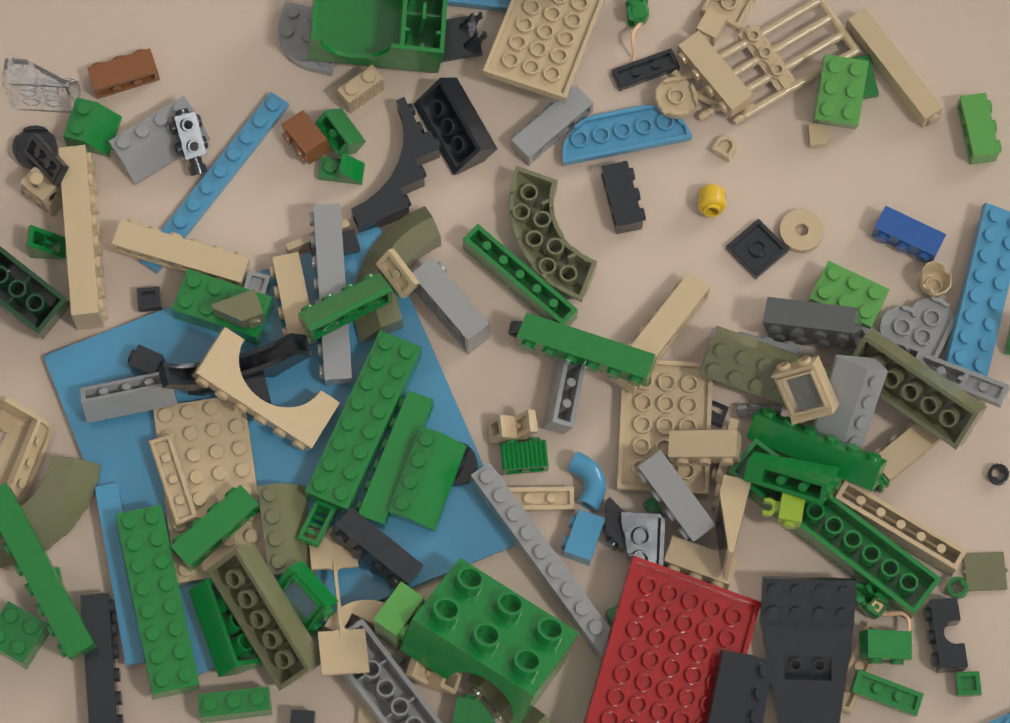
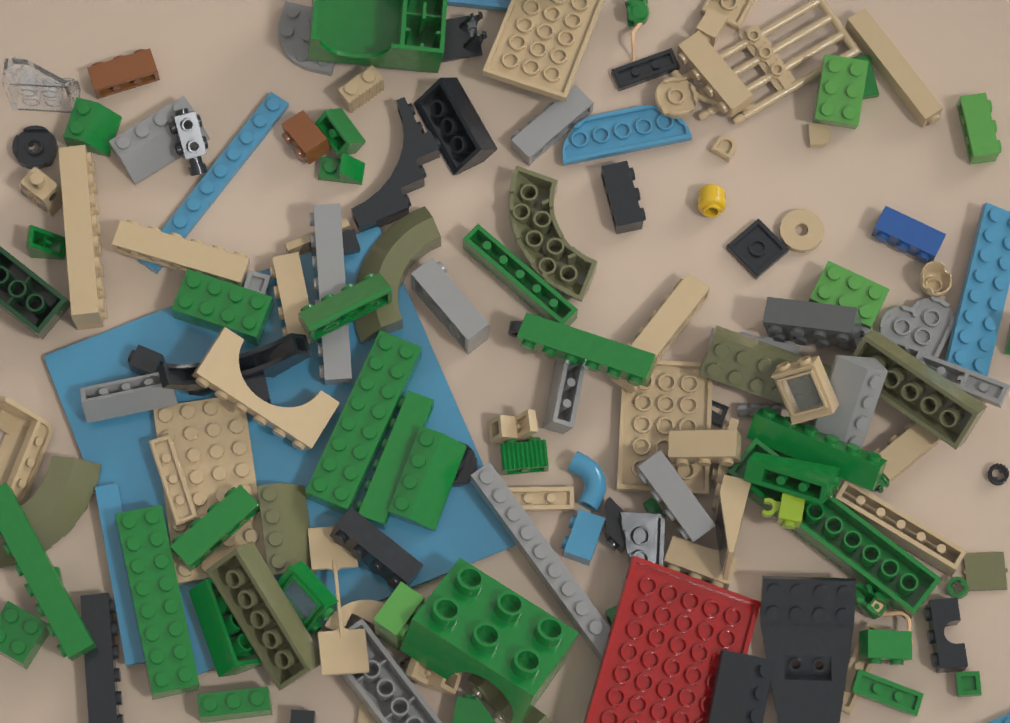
black tile [23,133,69,186] -> none
black plate [137,286,162,312] -> none
olive slope [211,289,265,328] -> none
green slope [297,499,337,548] -> none
tan plate [376,248,420,298] -> none

